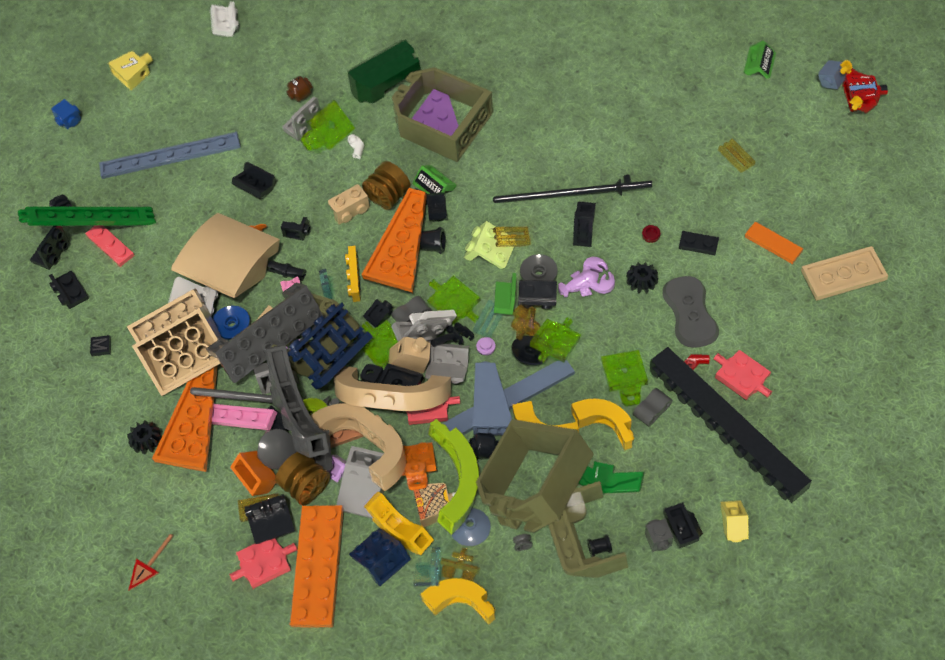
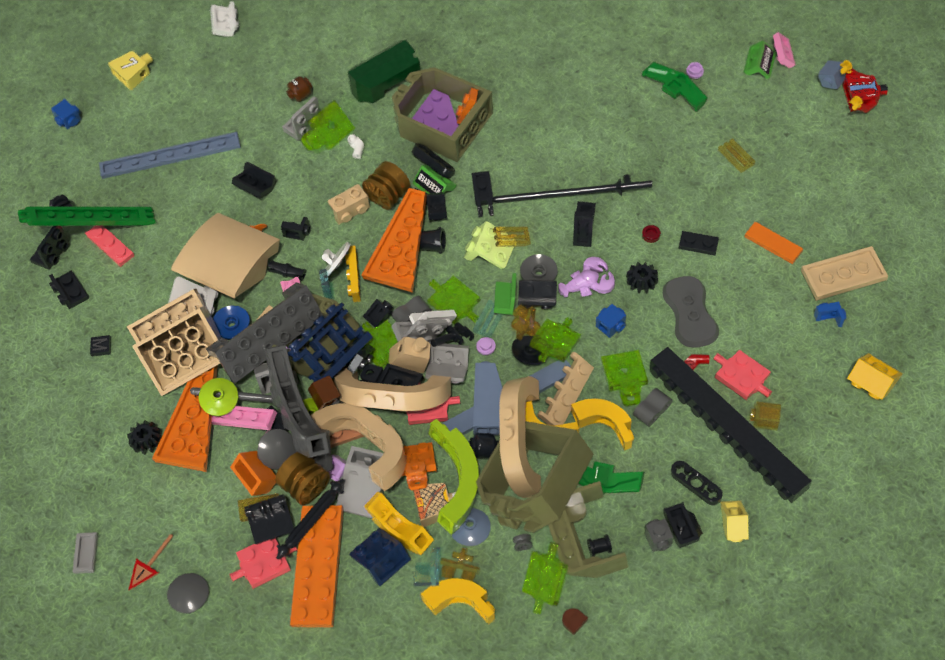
none -> light grey tile [73,532,98,574]
none -> dark grey dish [167,573,209,614]
none -> lime dish [199,378,239,416]
none -> black wheel [276,478,345,560]
none -> reddish brown panel [308,376,341,410]
none -> white shield [319,242,351,281]
none -> black plate [347,344,375,374]
none -> black beam [412,143,455,178]
none -> orange plate [455,87,478,124]
none -> black hinge [471,171,494,217]
none -> tan arch [500,376,541,498]
none -> clear neon green plate [522,542,568,614]
none -> tan hinge [537,352,594,425]
none -> copper tile [562,608,588,635]
none -> blue brick [596,304,626,338]
none -> green plate [642,62,708,112]
none -> black beam [671,461,723,505]
none -> lavender plate [686,62,704,79]
none -> clear yellow brick [750,402,781,430]
none -> bright pink plate [773,32,795,68]
none -> blue bracket [814,302,846,327]
none -> yellow slope [847,353,903,400]

